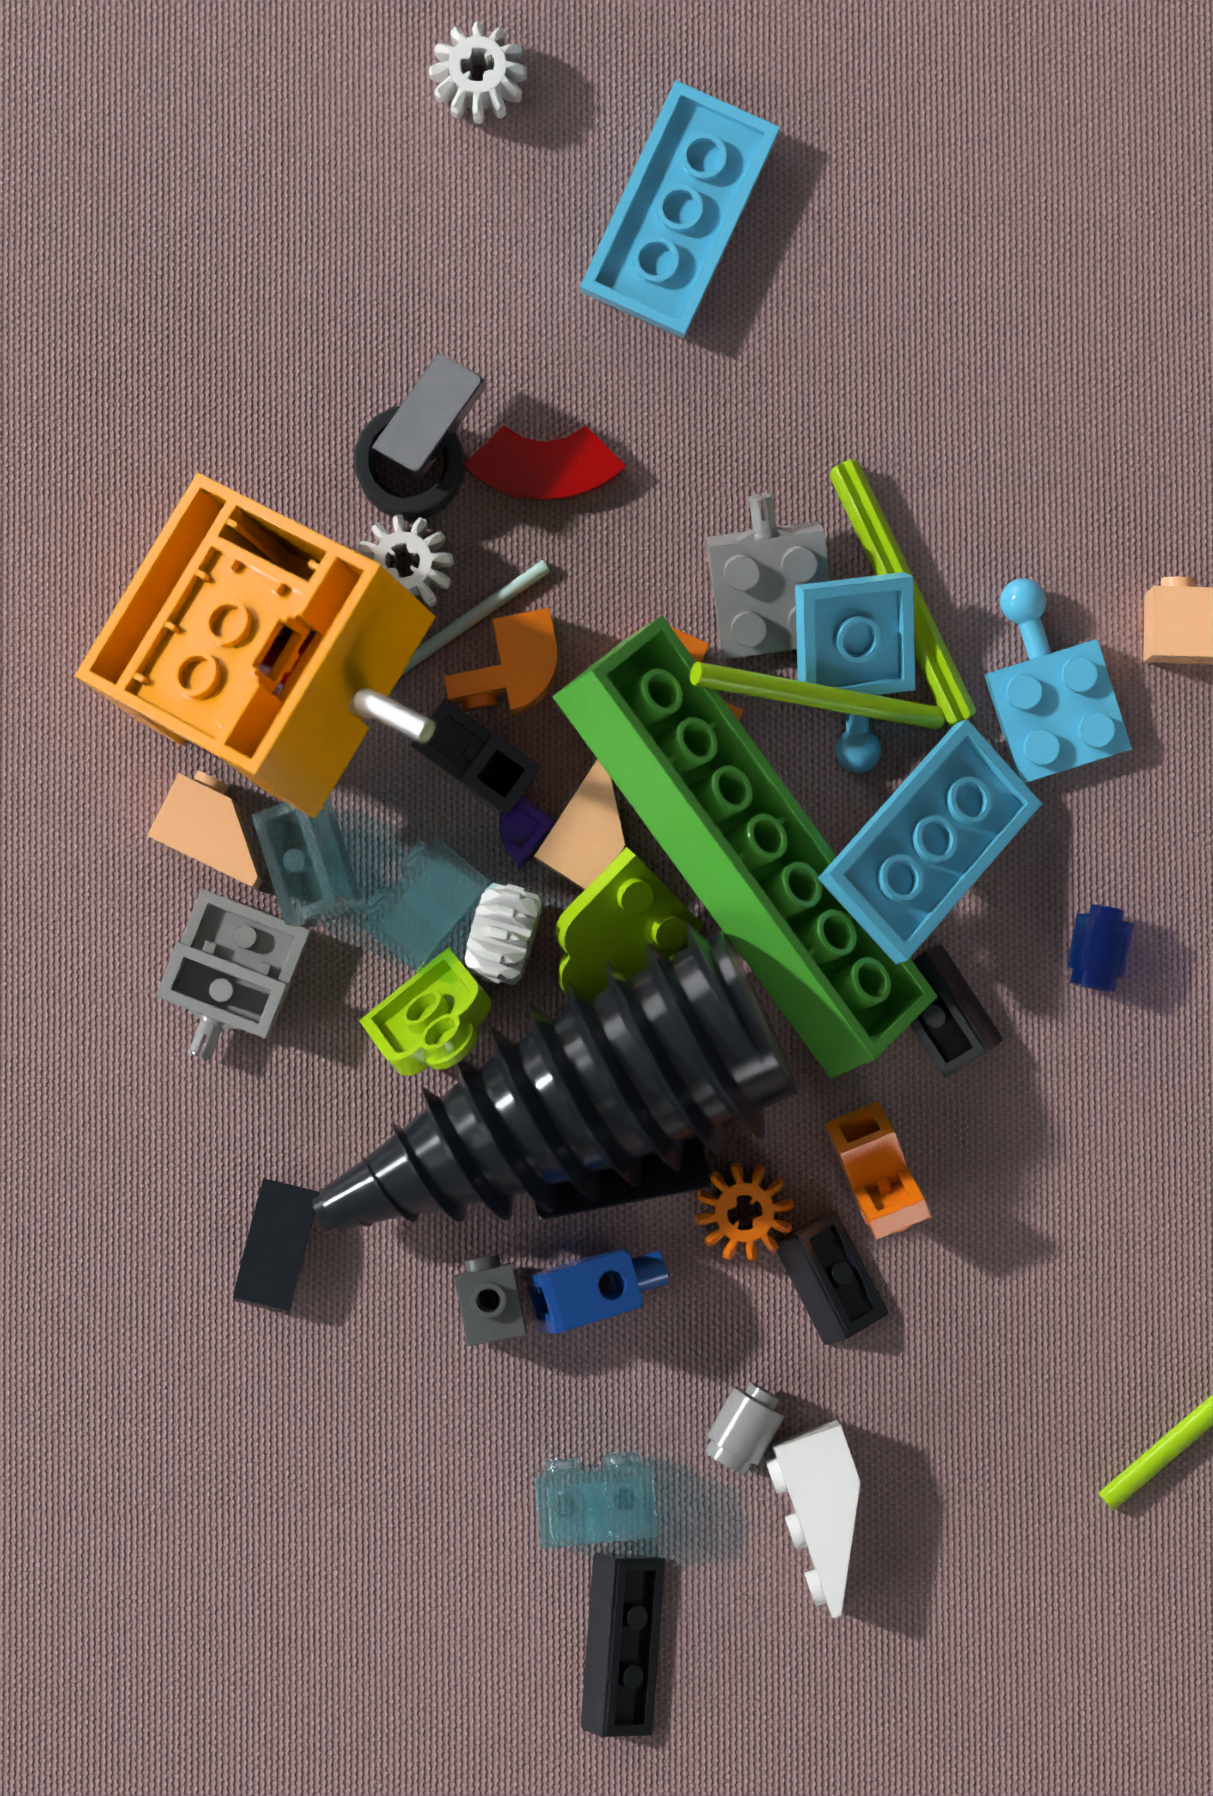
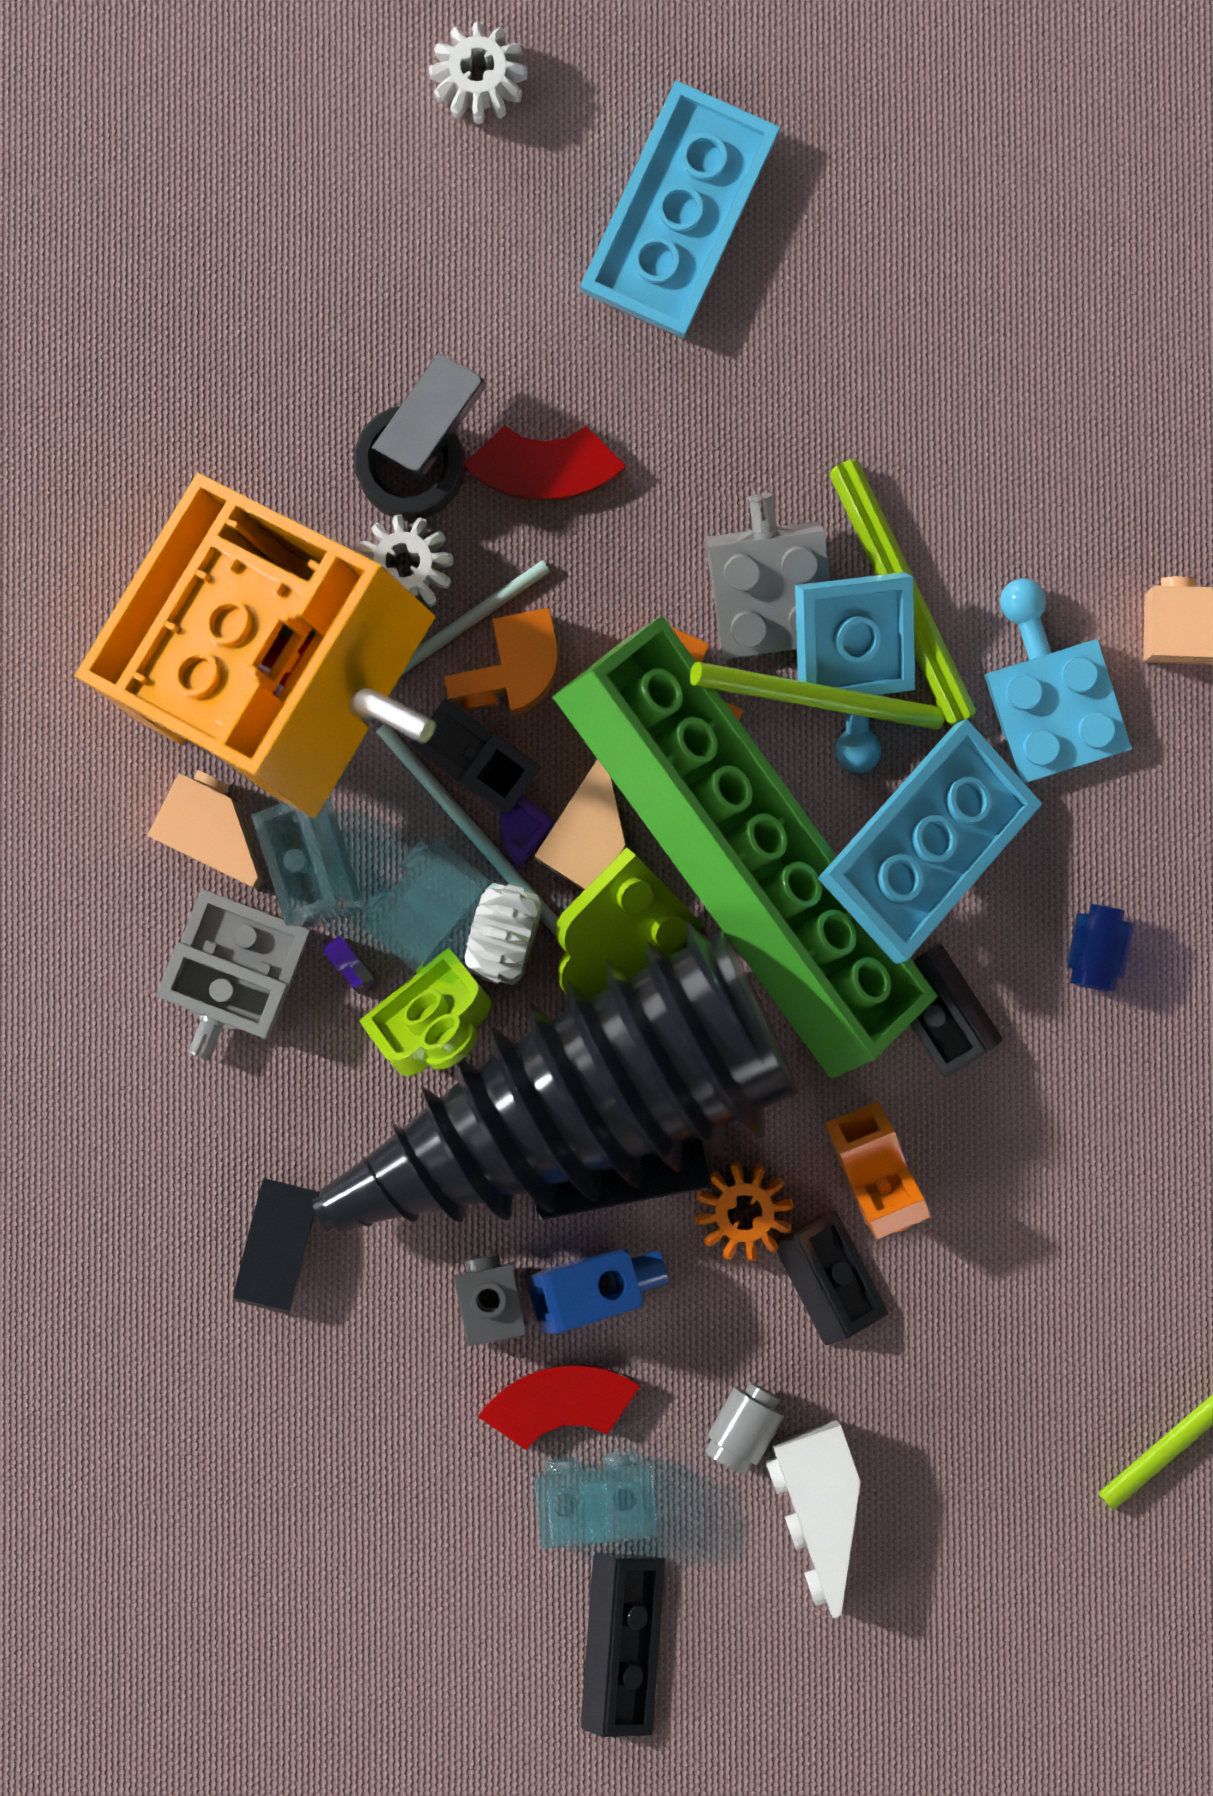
none -> dark purple tile [324,935,379,995]
none -> light aqua axle [376,724,559,937]
none -> red tile [478,1364,640,1450]

